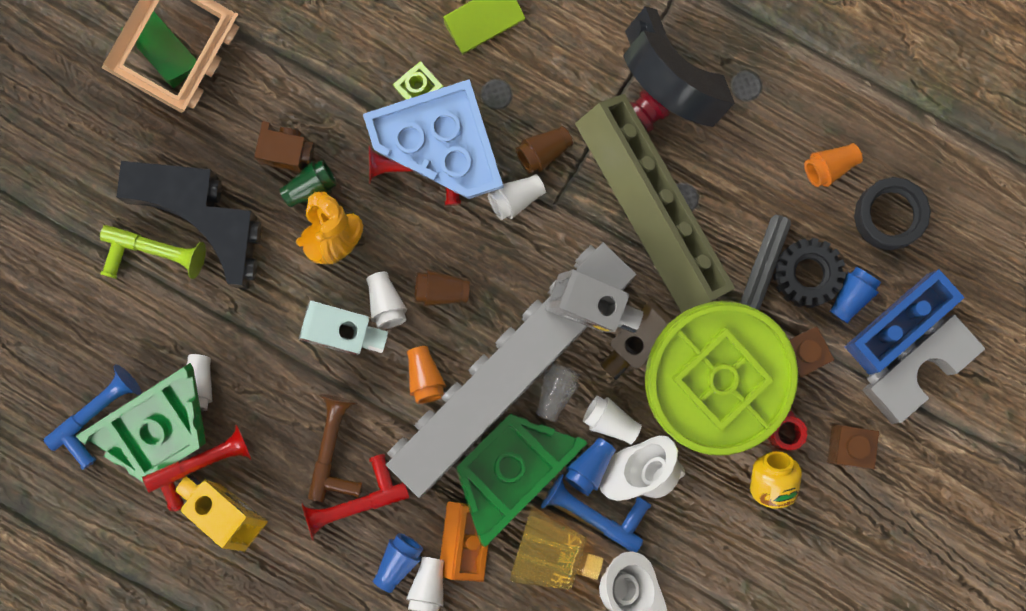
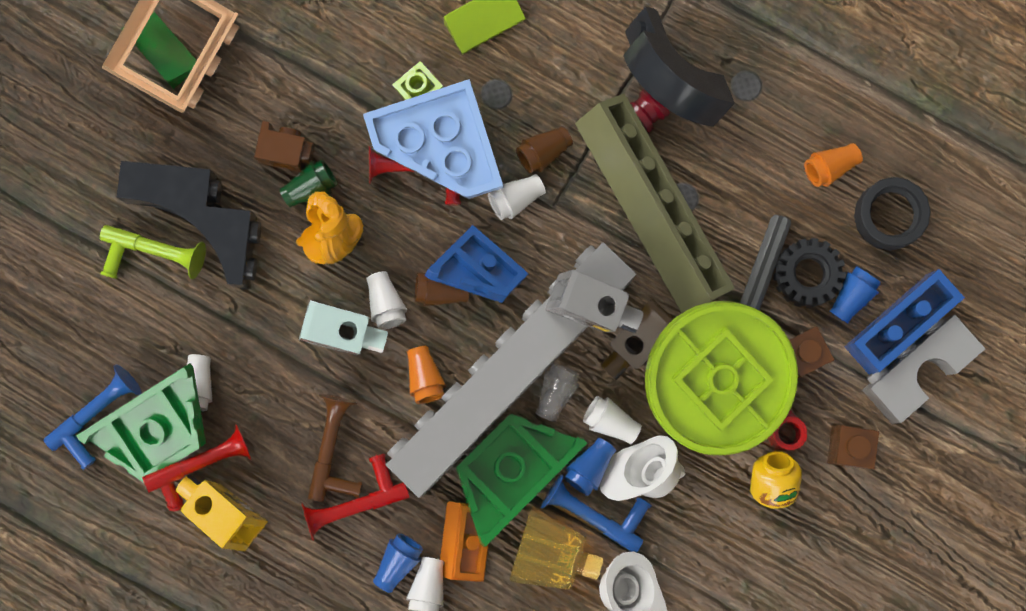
none -> blue wing [425,225,529,303]

